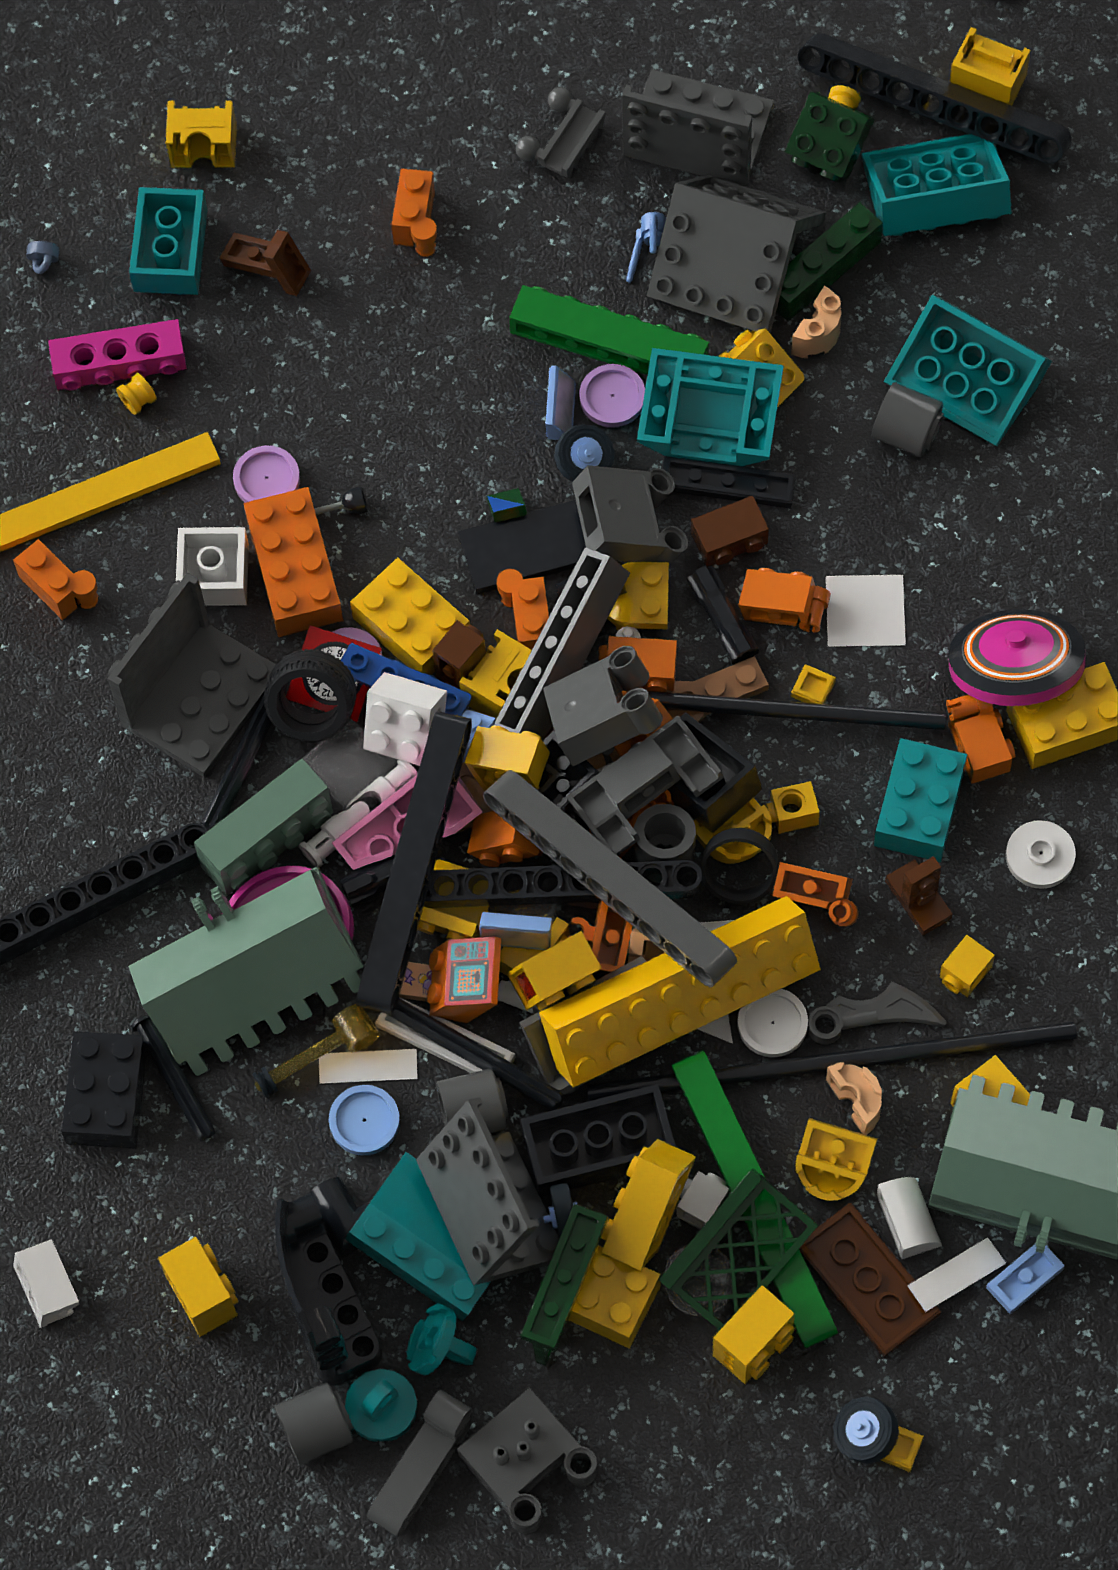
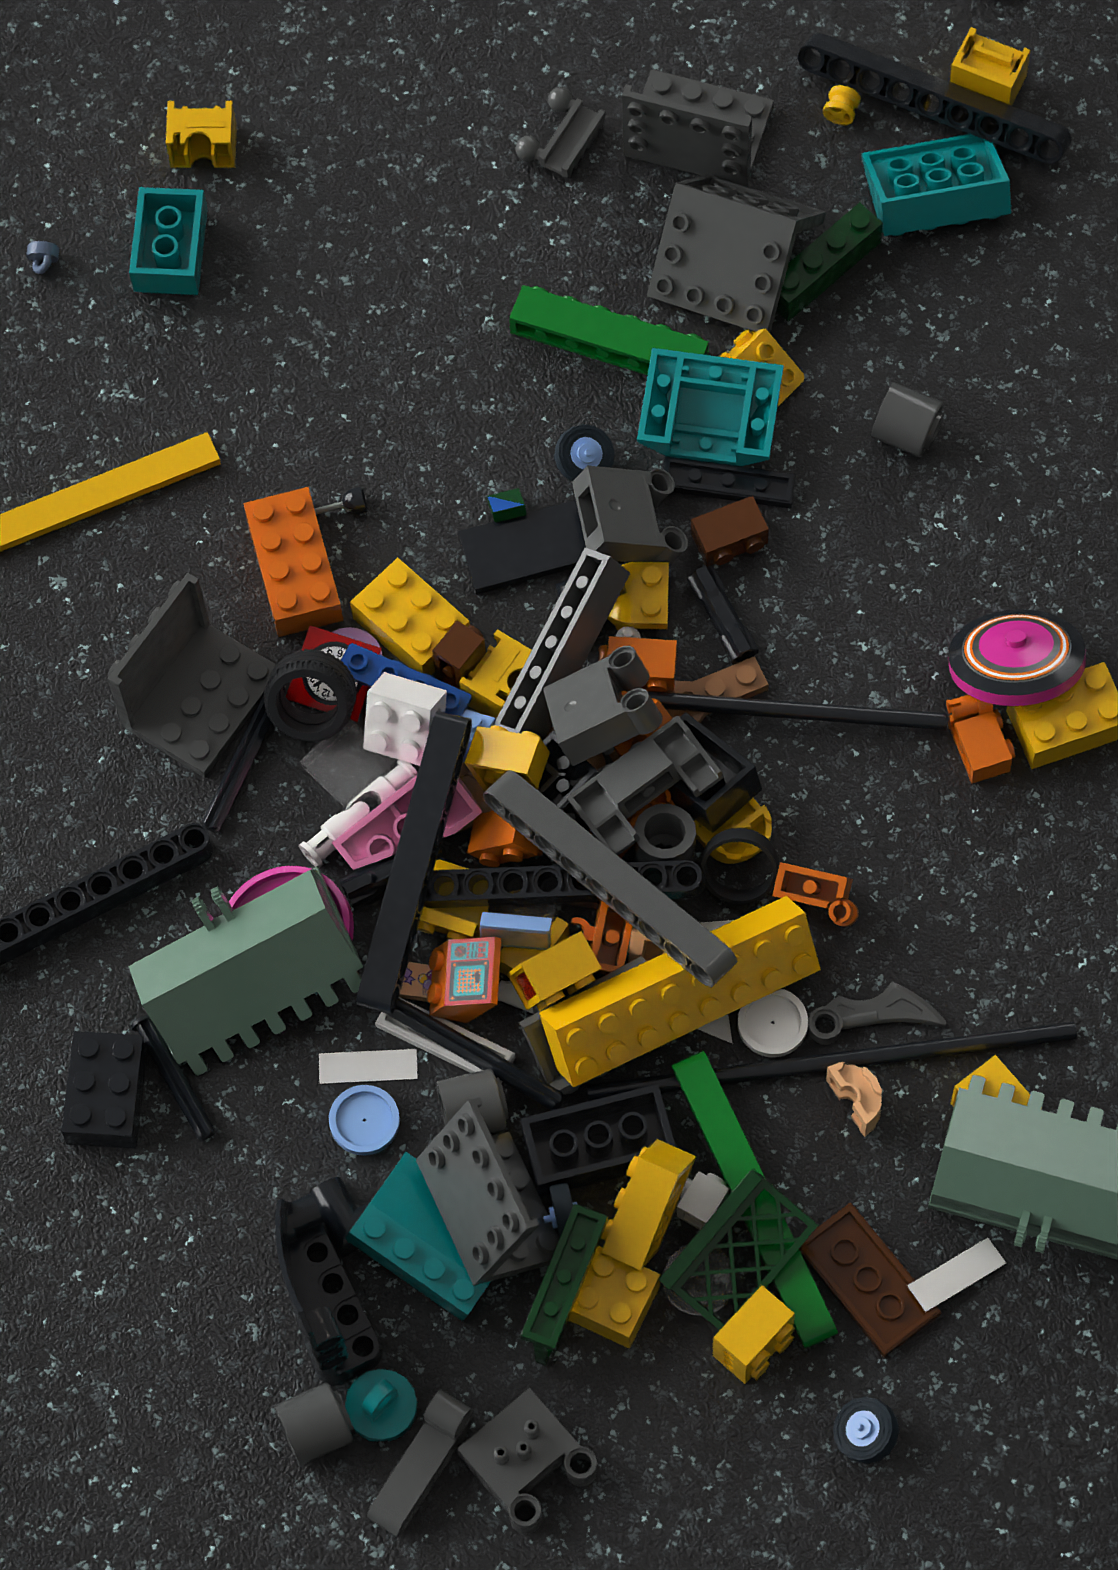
orange hinge [13,539,98,620] -> none
white hinge [13,1239,79,1328] -> none
dark pink brick [48,319,187,390] -> none
yellow wheel [116,373,157,415] -> none
yellow brick [158,1237,239,1337] -> none
white brick [176,527,249,606] -> none
sand green brick [194,758,333,896] -> none
reddish brown bracket [219,230,311,296] -> none
lavender piece [233,446,300,503] -> none
clear yellow piece [252,1004,380,1098] -> none
orange hinge [391,168,437,257] -> none
teal tile [406,1303,477,1376] -> none
orange hinge [497,569,549,650] -> none
slope [546,365,576,440] -> none
lavender piece [579,364,645,427] -> none
medium blue plant [626,212,666,283] -> none
orange hinge [738,568,831,633] -> none
yellow brick [766,781,820,834] -> none
dark green brick [784,92,875,181] -> none
light nougat cylinder [791,285,841,358] -> none
yellow tile [791,664,836,704] -> none
yellow slope [796,1118,877,1201] -> none
white sticker [826,575,906,647] -> none
teal brick [874,738,967,862] -> none
white brick [877,1177,942,1259] -> none
yellow tile [881,1426,924,1472] -> none
teal slope [883,295,1052,446] -> none
reddish brown bracket [885,856,953,936] -> none
yellow brick [940,935,995,998] -> none
light blue plate [986,1243,1065,1315] -> none
white piece [1006,821,1076,889] -> none

